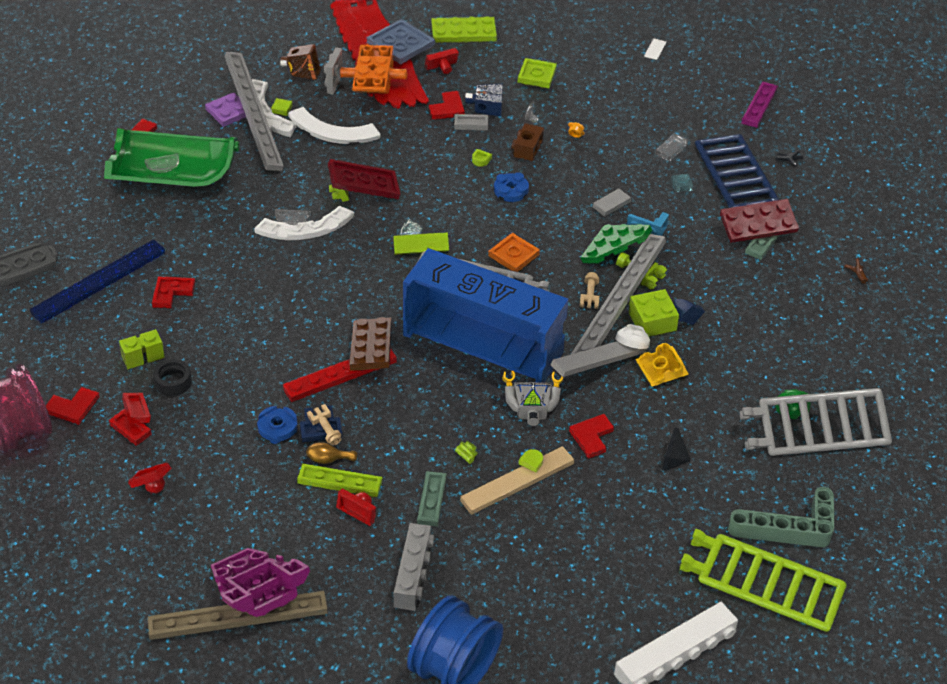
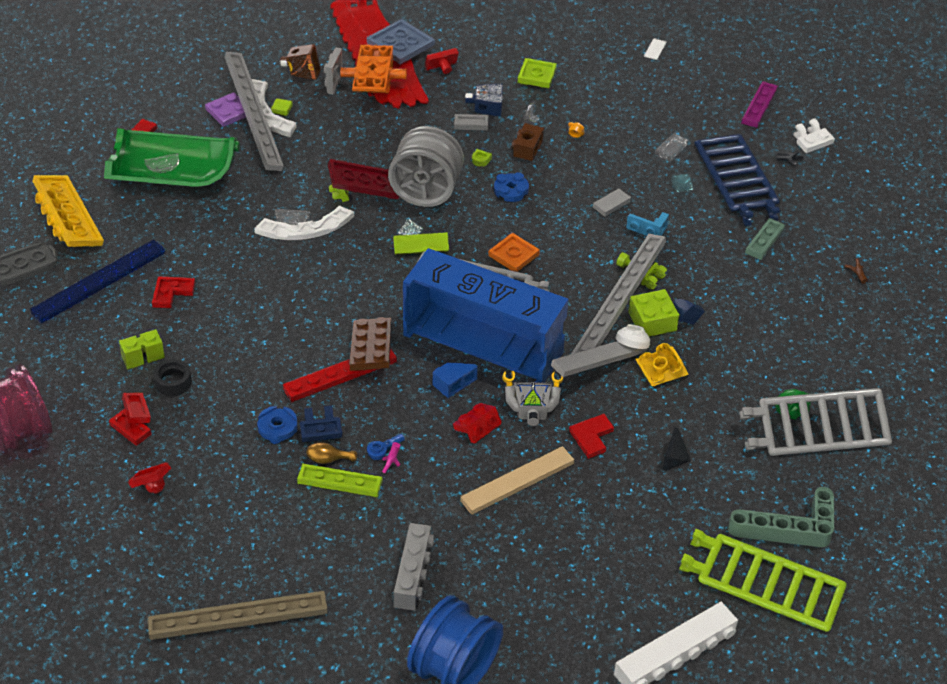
red tile [43,387,100,425] -> none
magenta wedge [211,548,310,617] -> none
white tile [288,107,381,144] -> none
tan hinge [307,404,341,446] -> none
red tile [336,488,377,526] -> none
sand green tile [417,471,447,527] -> none
red tile [429,91,465,120] -> none
lime plate [431,16,497,43] -> none
lime plate [455,441,478,464] -> none
lime tile [519,449,543,473] -> none
green plate [580,224,652,263] -> none
tan hinge [580,272,599,309] -> none
dark red plate [719,199,799,243] -> none
none -> yellow plate [33,175,104,247]
none -> blue plate [367,434,405,460]
none -> dark pink bar [382,442,400,474]
none -> light grey wheel [388,126,464,207]
none -> blue slope [432,363,478,398]
none -> red bracket [453,403,502,443]
none -> white plate [793,119,835,153]

